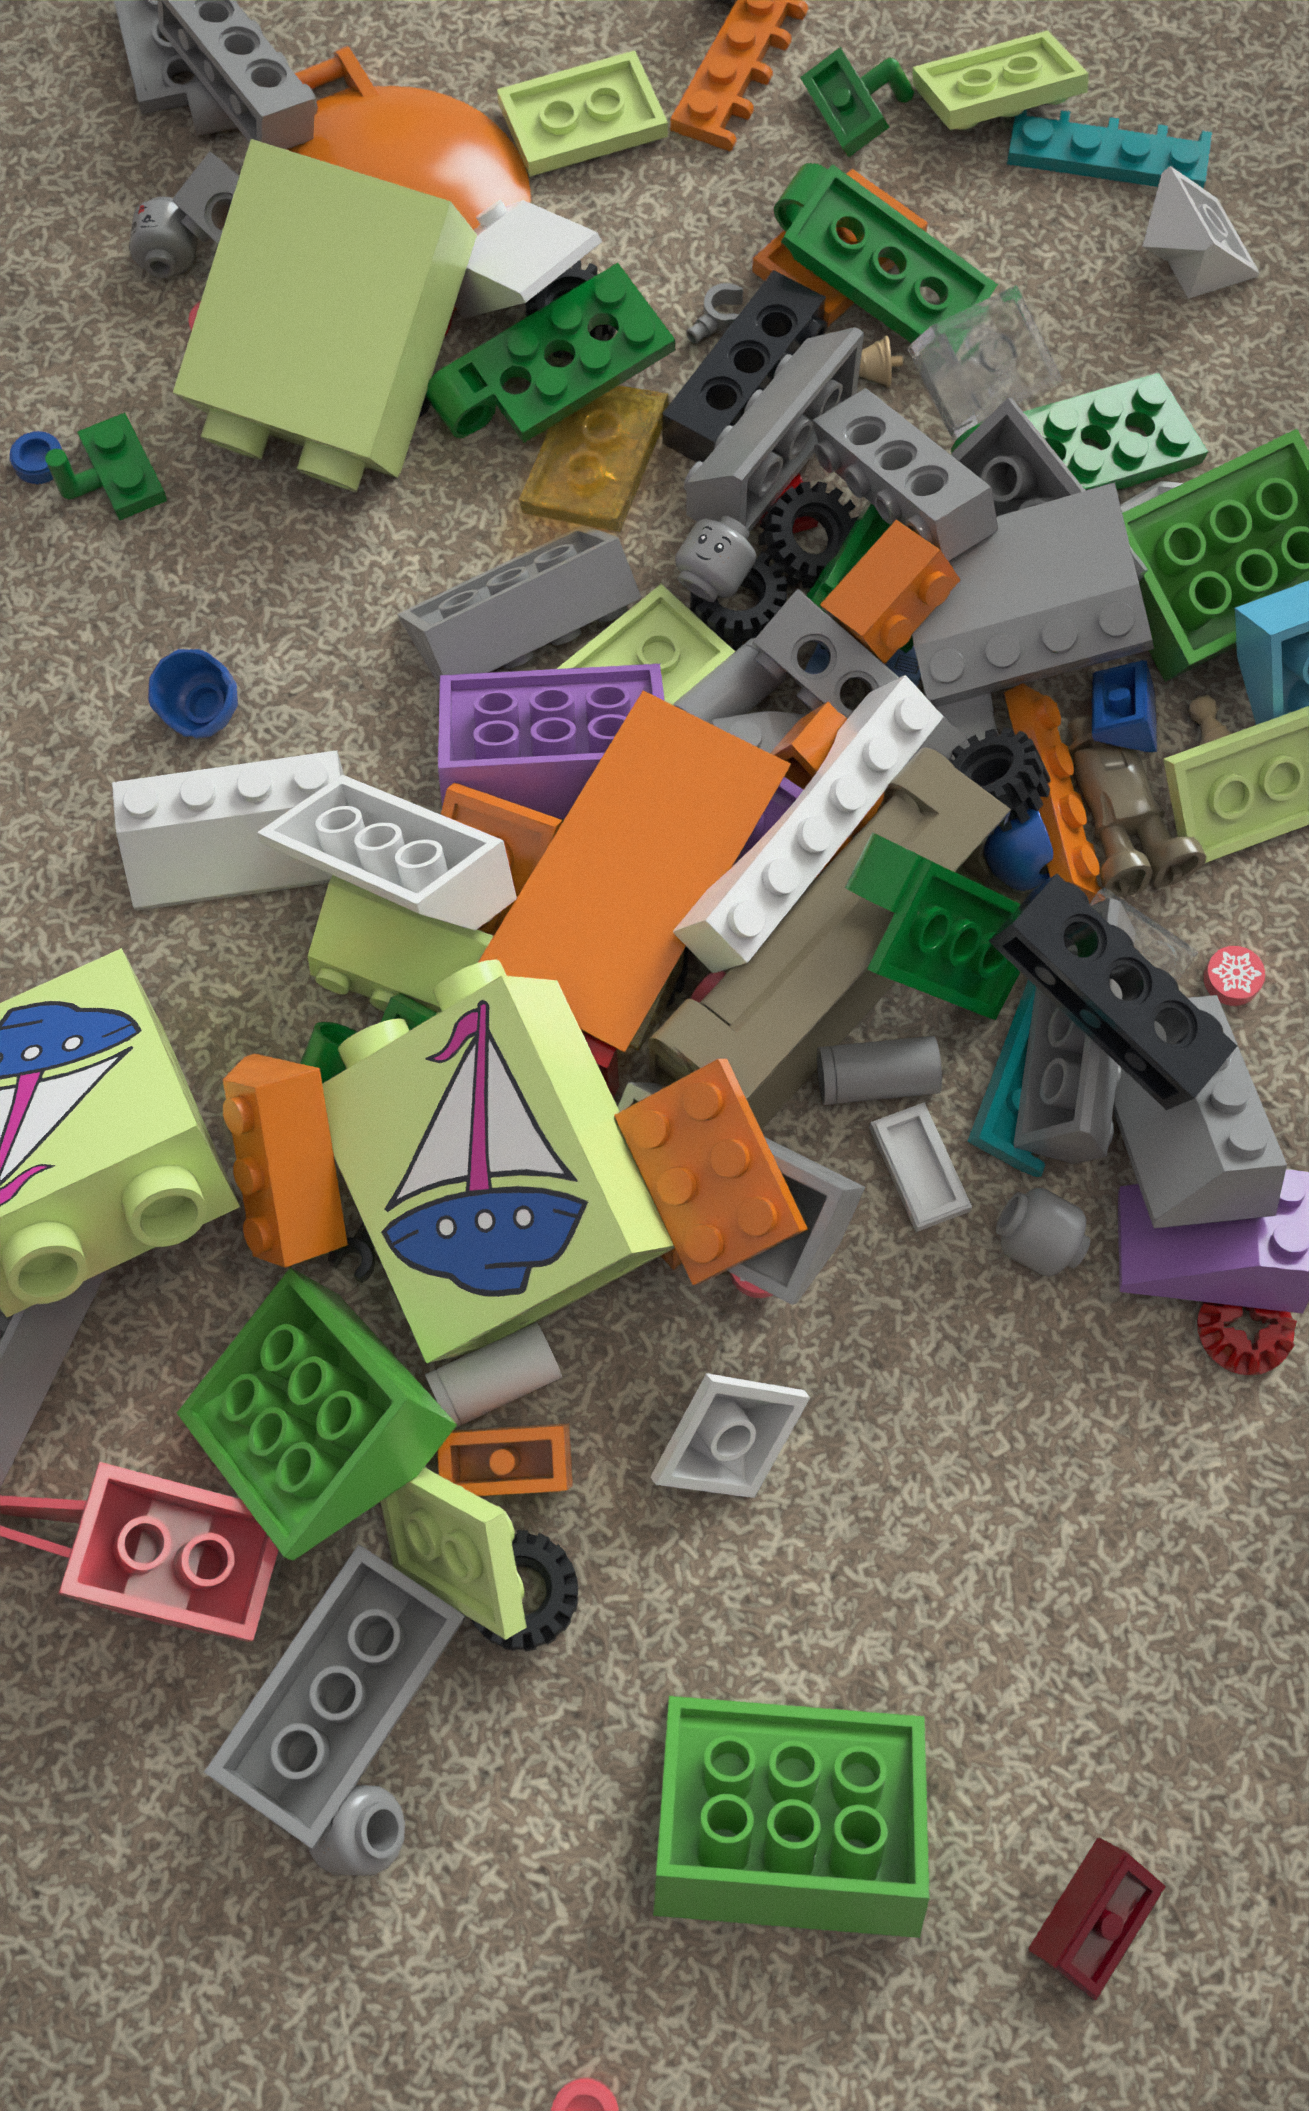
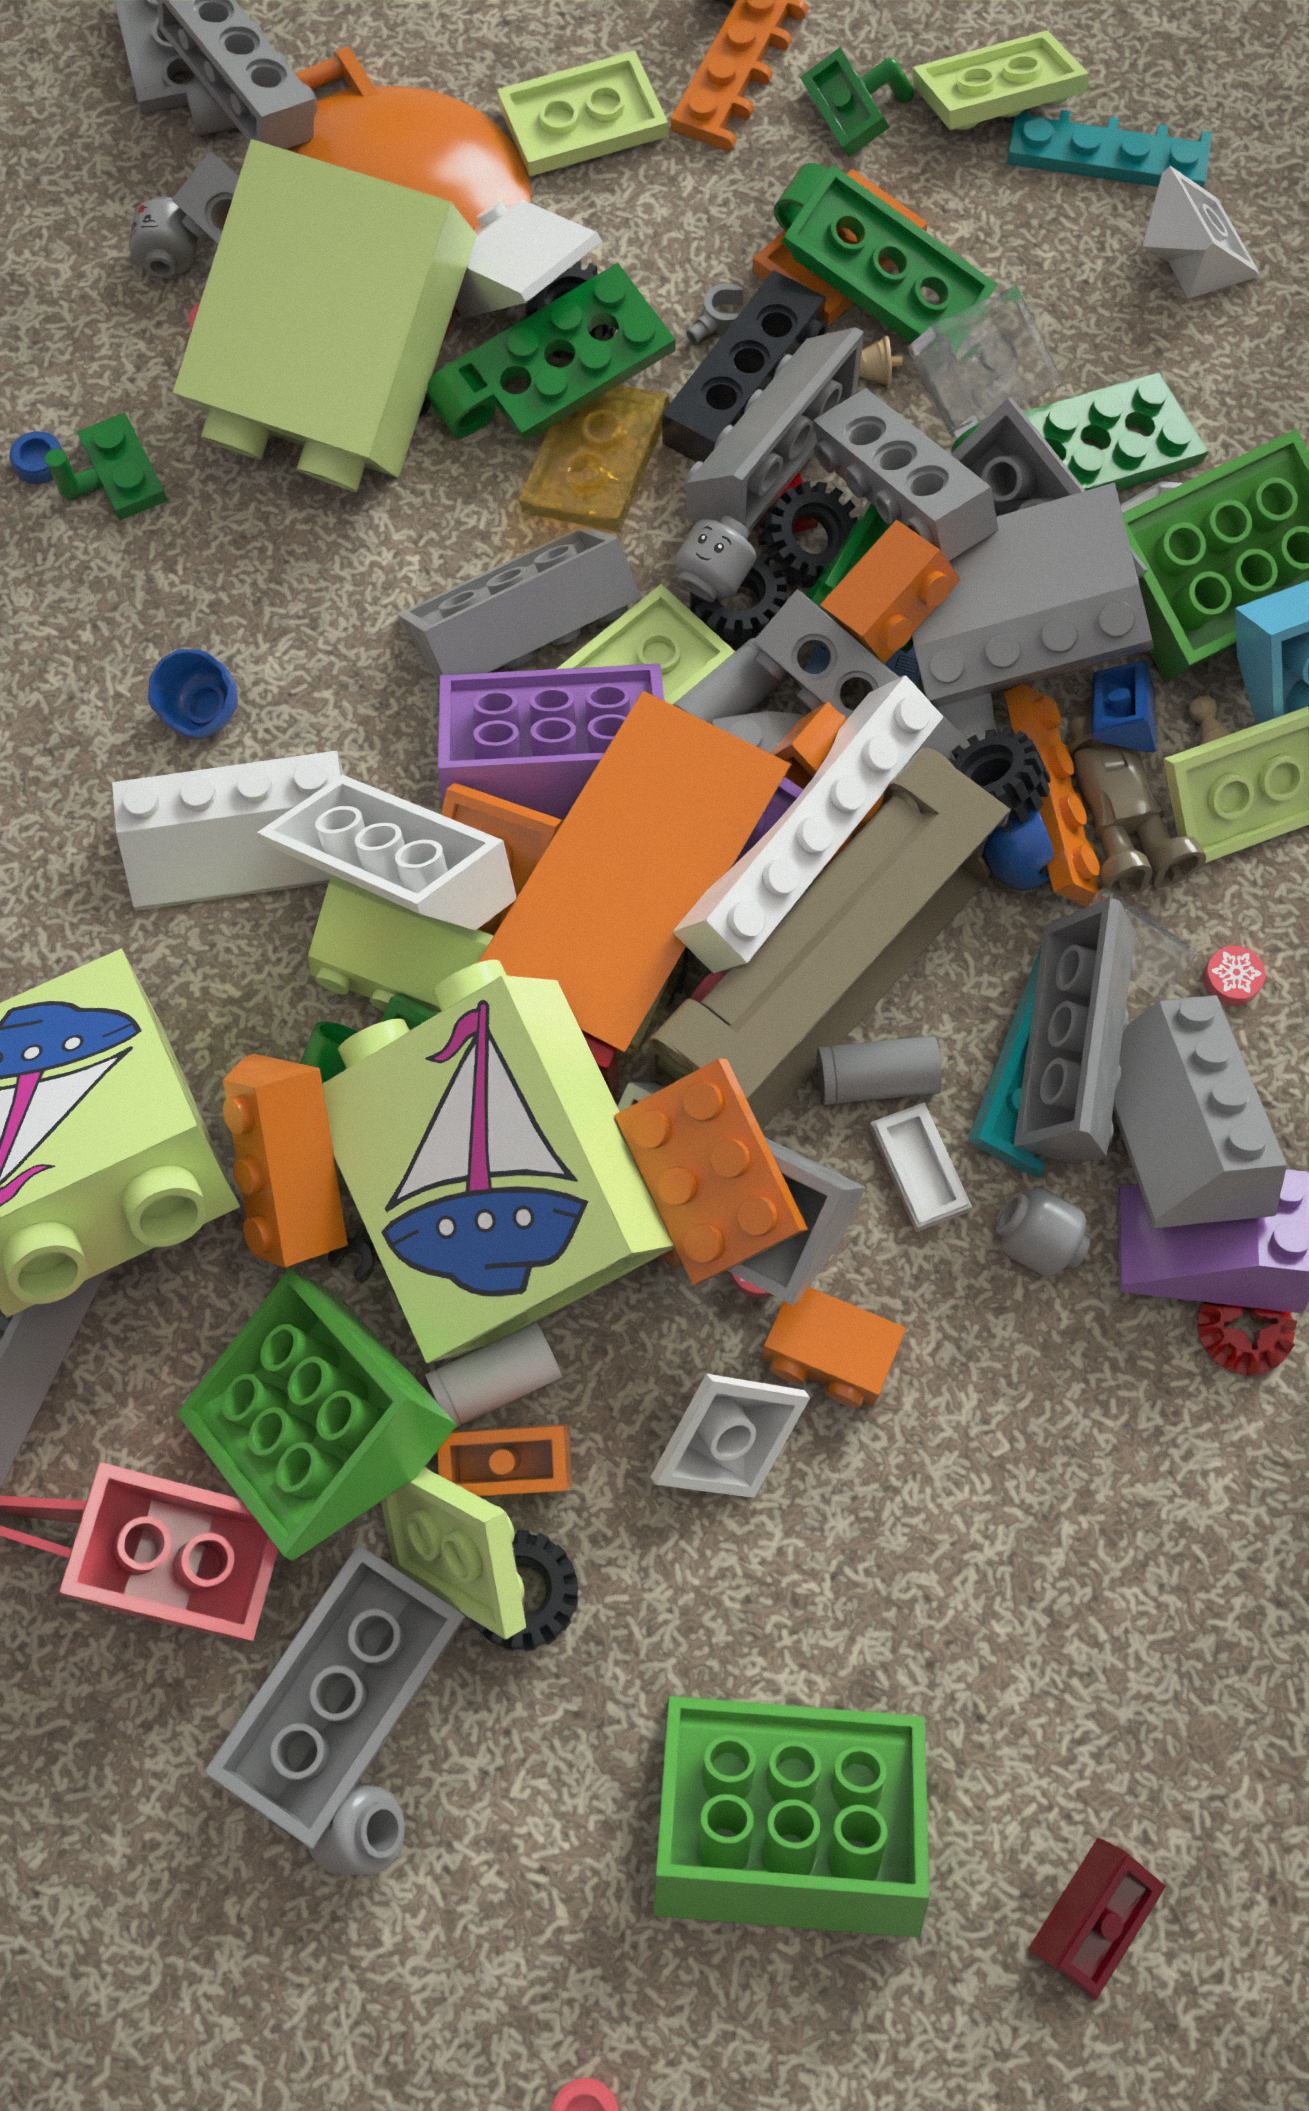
green hinge [844,832,1020,1020] -> none
black brick [989,874,1237,1111] -> none
none -> orange brick [762,1287,906,1408]

